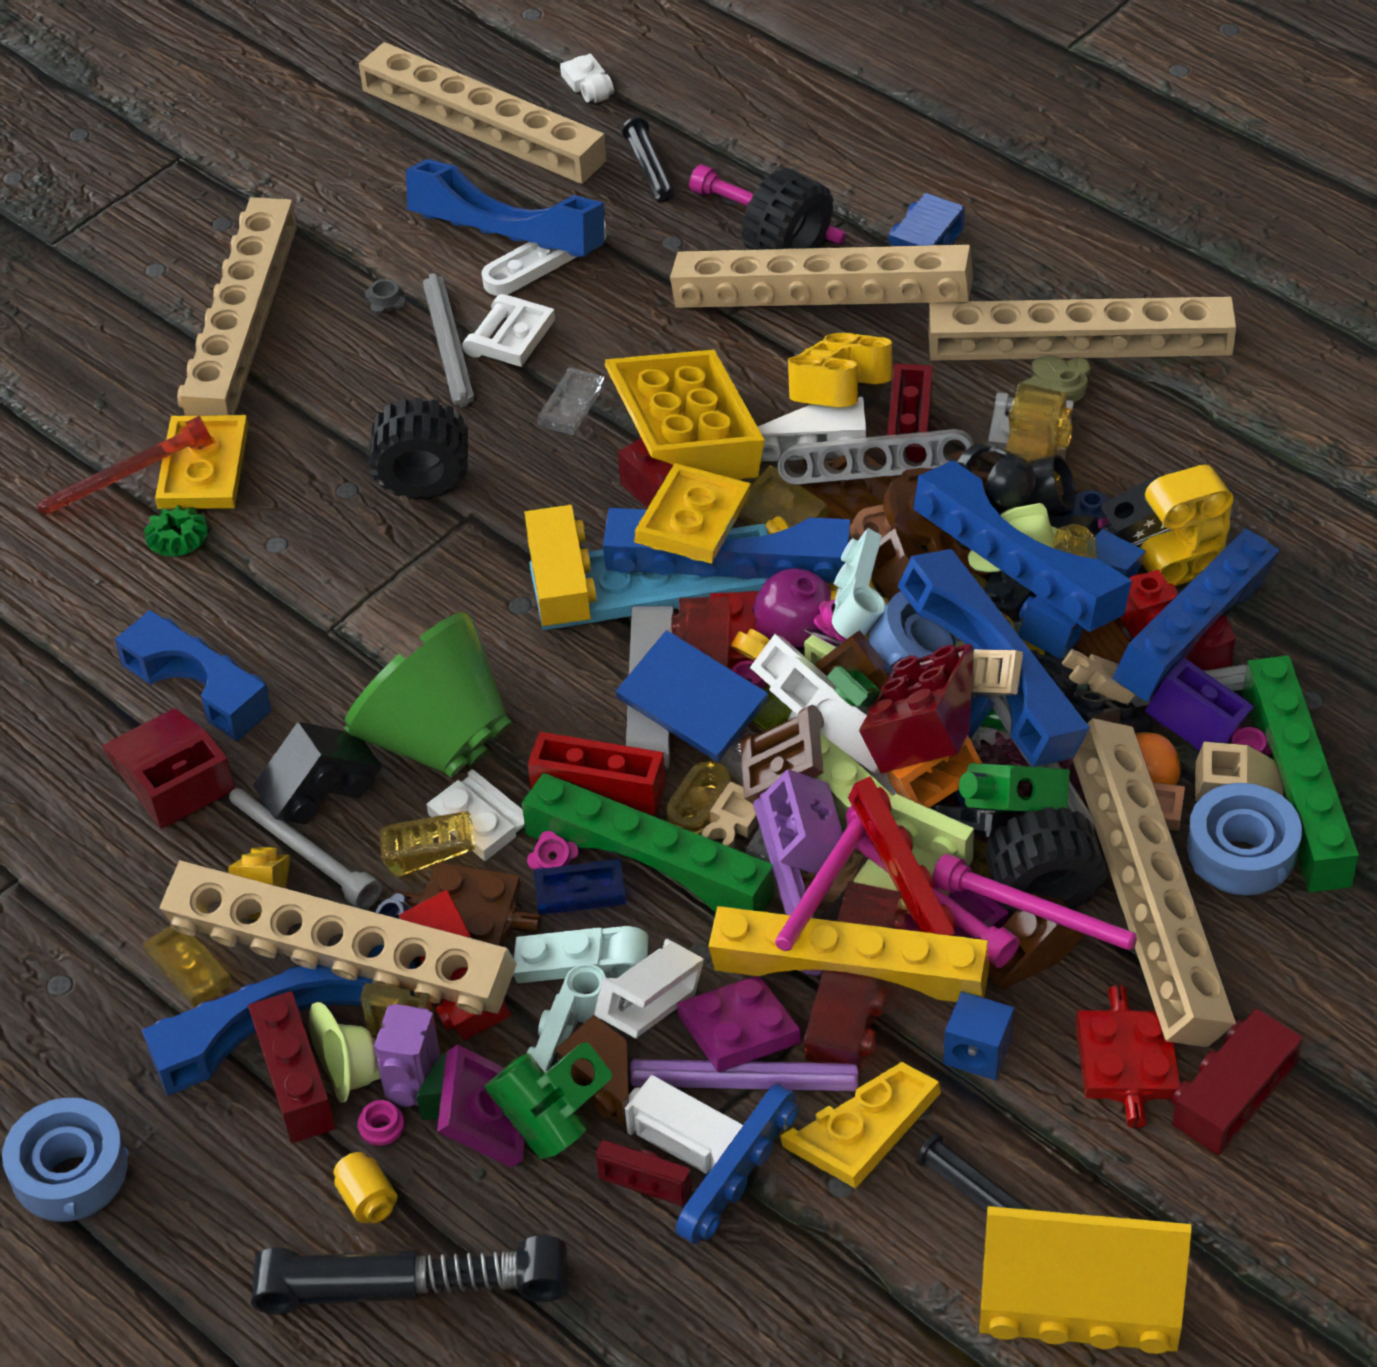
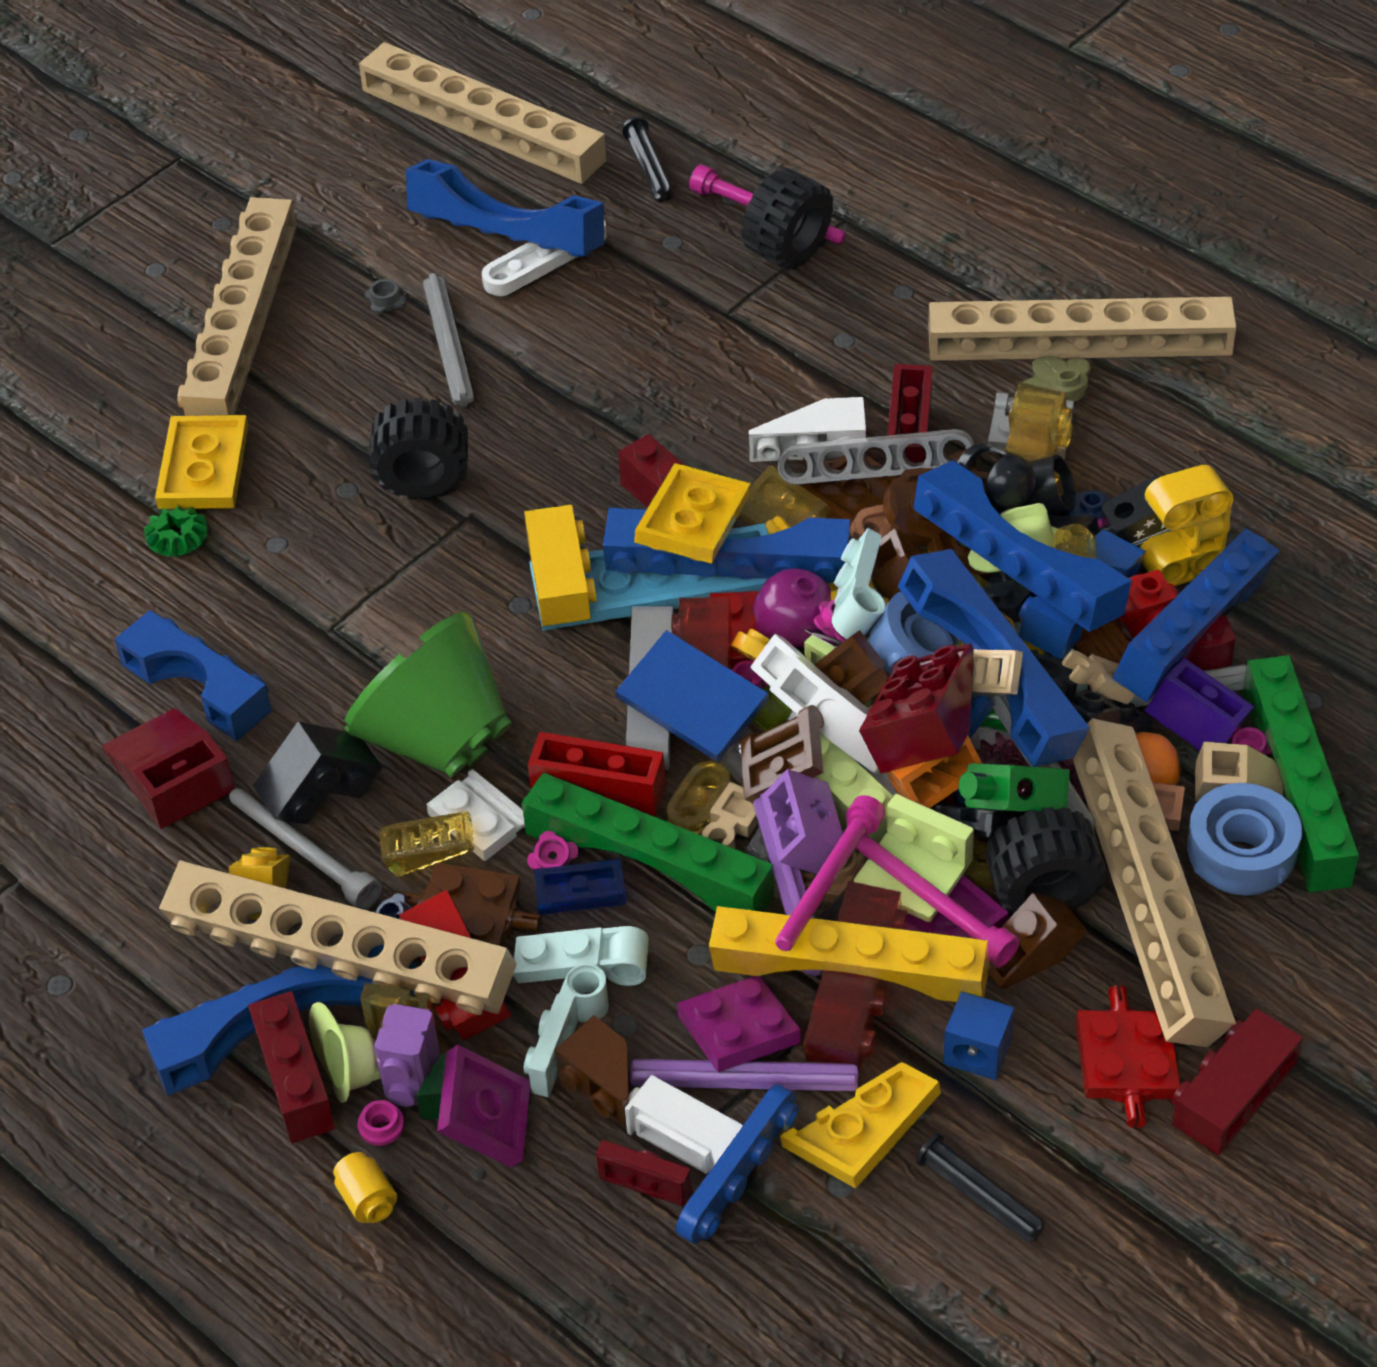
medium blue piece [2,1098,129,1222] -> none
clear red piece [37,415,213,515] -> none
clear yellow plate [143,926,232,1008] -> none
black piece [251,1235,567,1315] -> none
white plate [462,294,555,367] -> none
green piece [483,1042,612,1160] -> none
clear plate [538,367,605,436] -> none
white plate [560,54,614,104] -> none
white window [594,939,704,1038] -> none
yellow slope [605,350,765,480] -> none
tan brick [670,245,973,308] -> none
yellow beam [788,333,893,407] -> none
green plate [826,666,881,707] -> none
red plate [848,776,956,936] -> none
brick [888,192,965,246] -> none
dark pink piece [932,854,1137,951] -> none
yellow slope [979,1206,1191,1354] -> none

